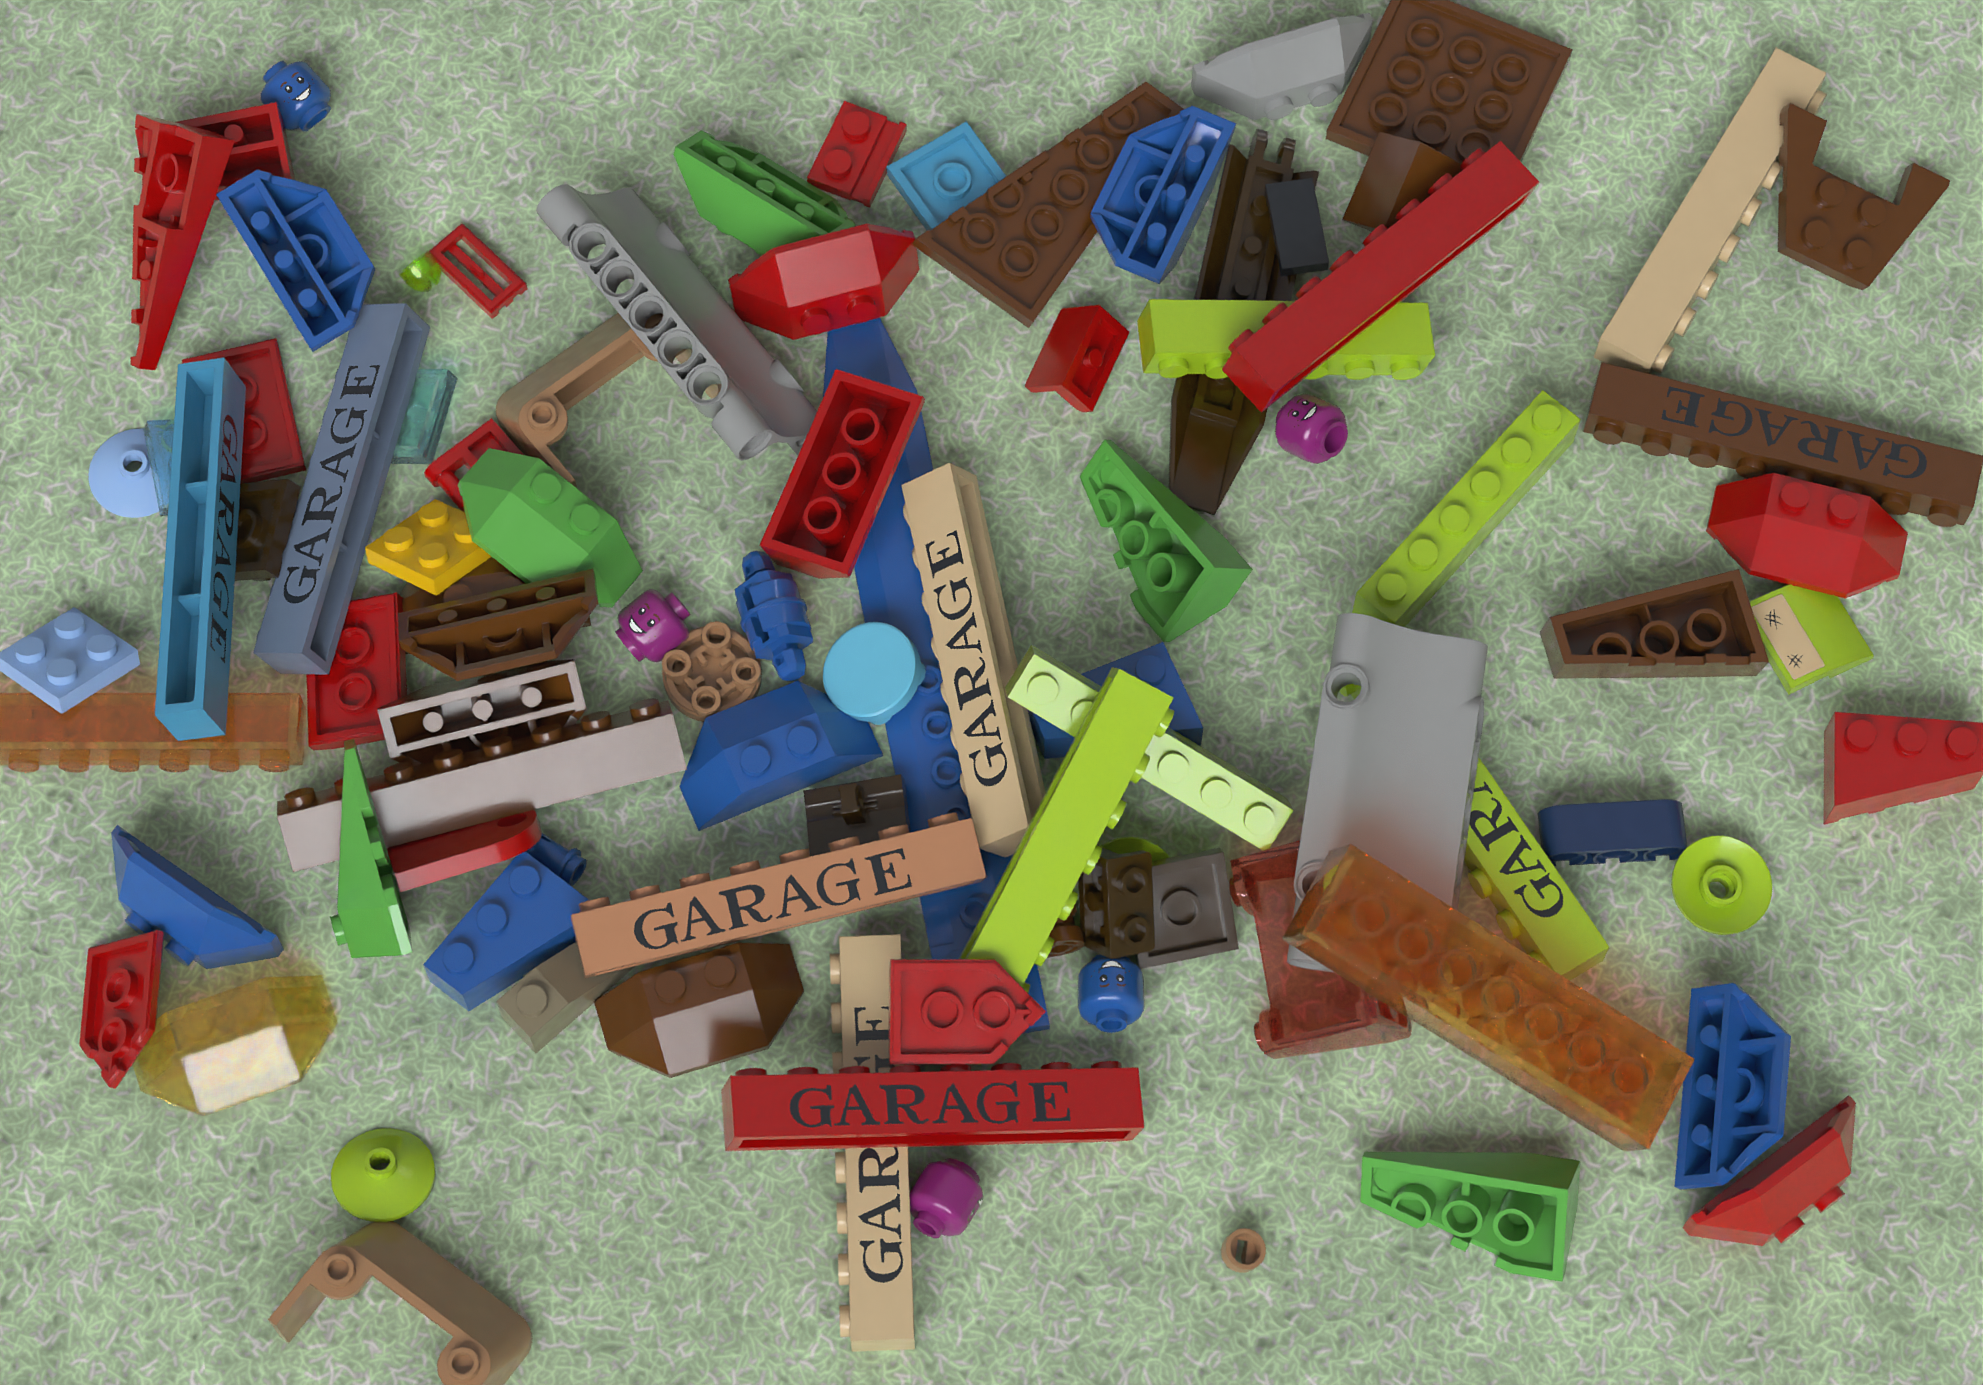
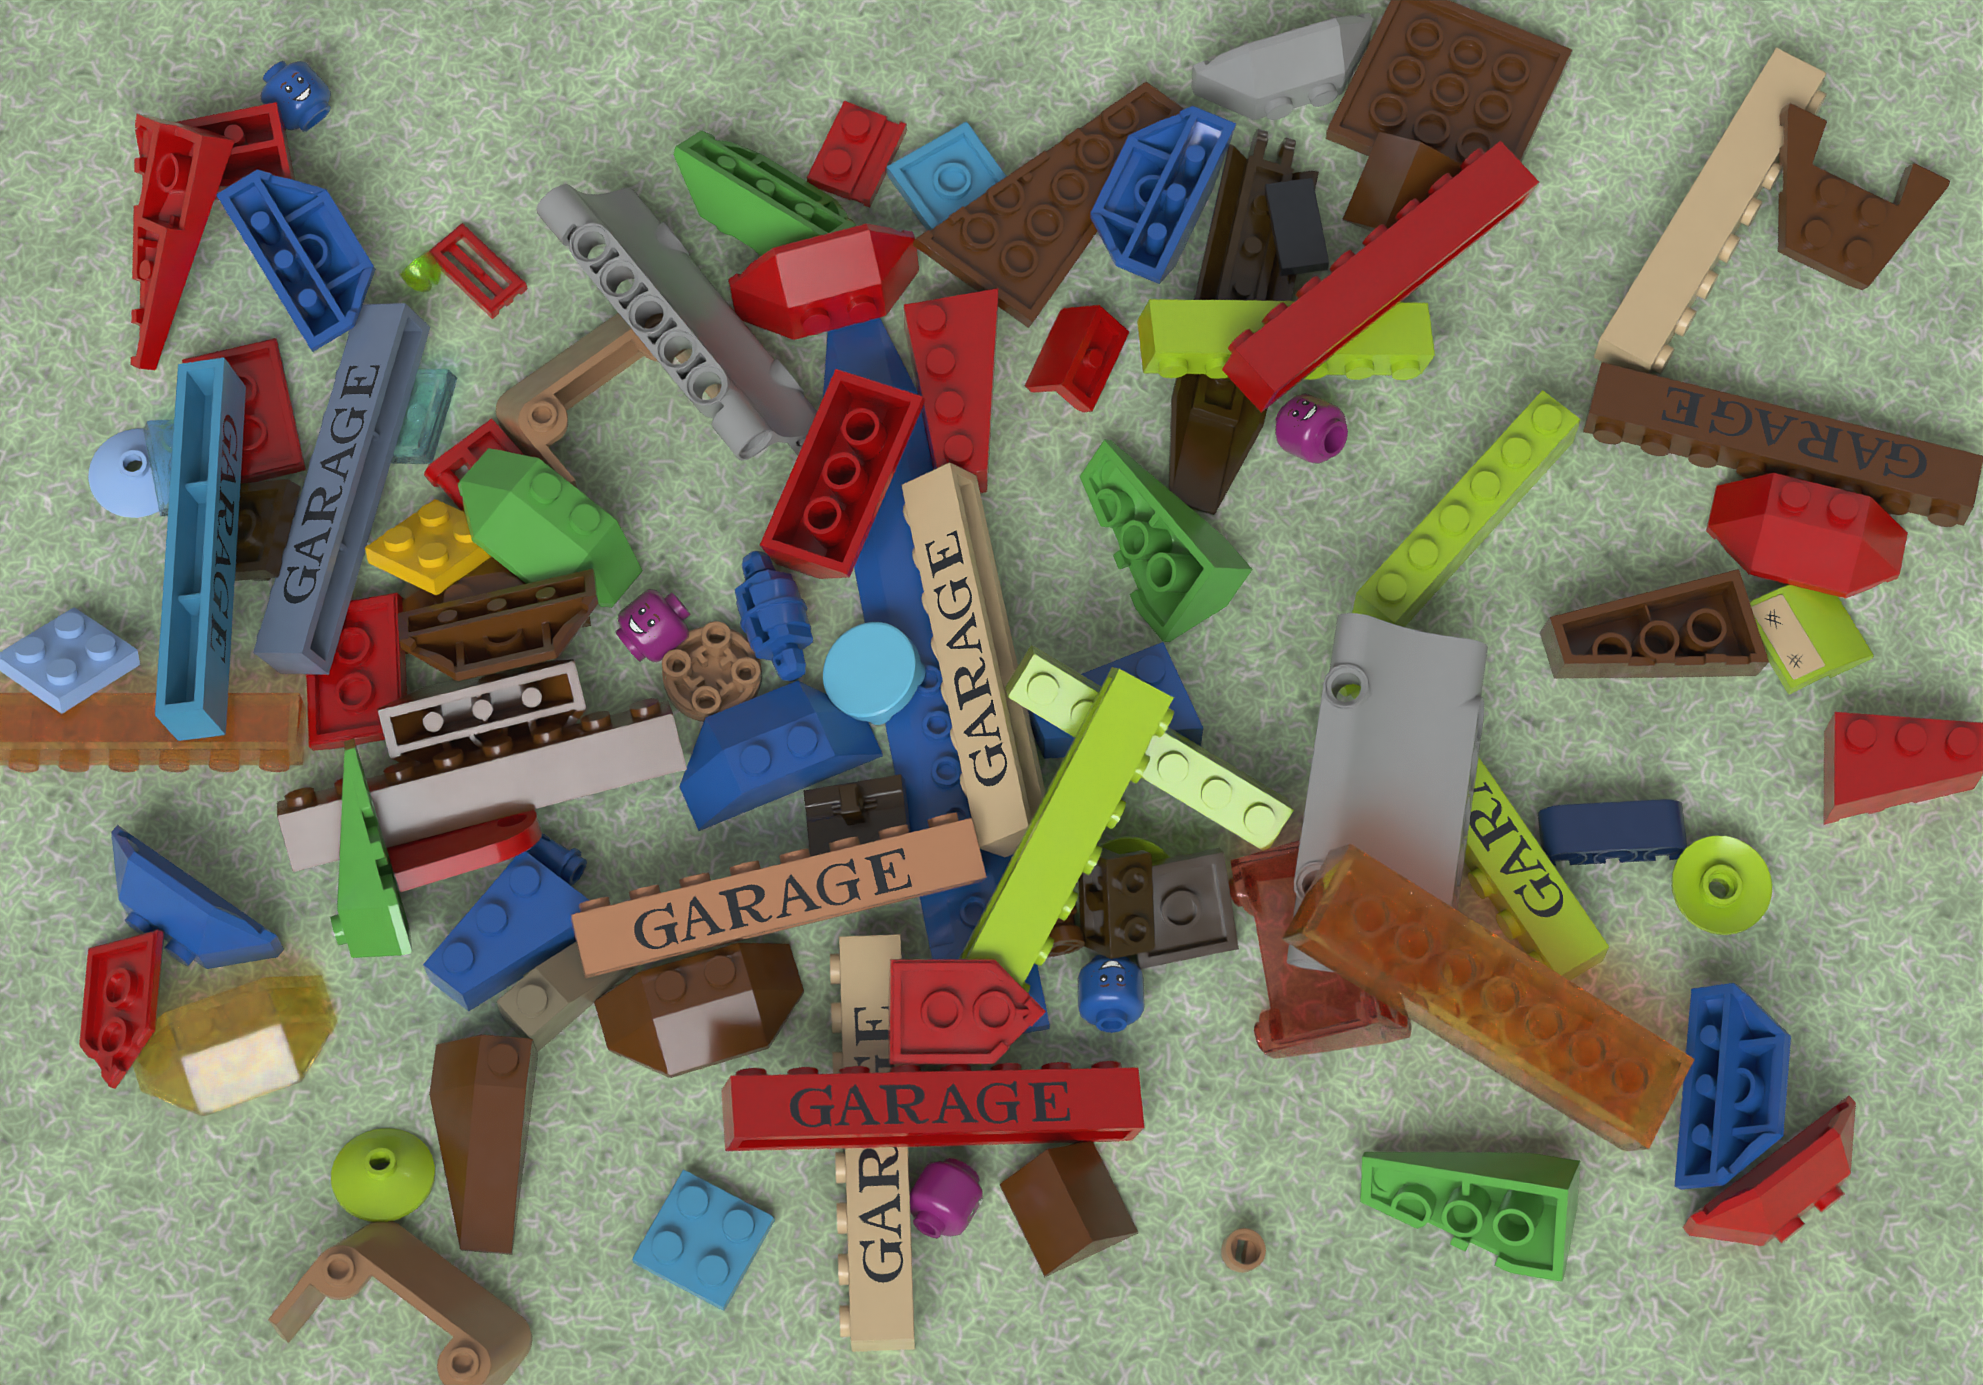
none -> reddish brown wedge [429,1034,538,1255]
none -> dark azure plate [632,1169,775,1311]
none -> red wedge [903,288,998,493]
none -> reddish brown slope [999,1141,1138,1278]

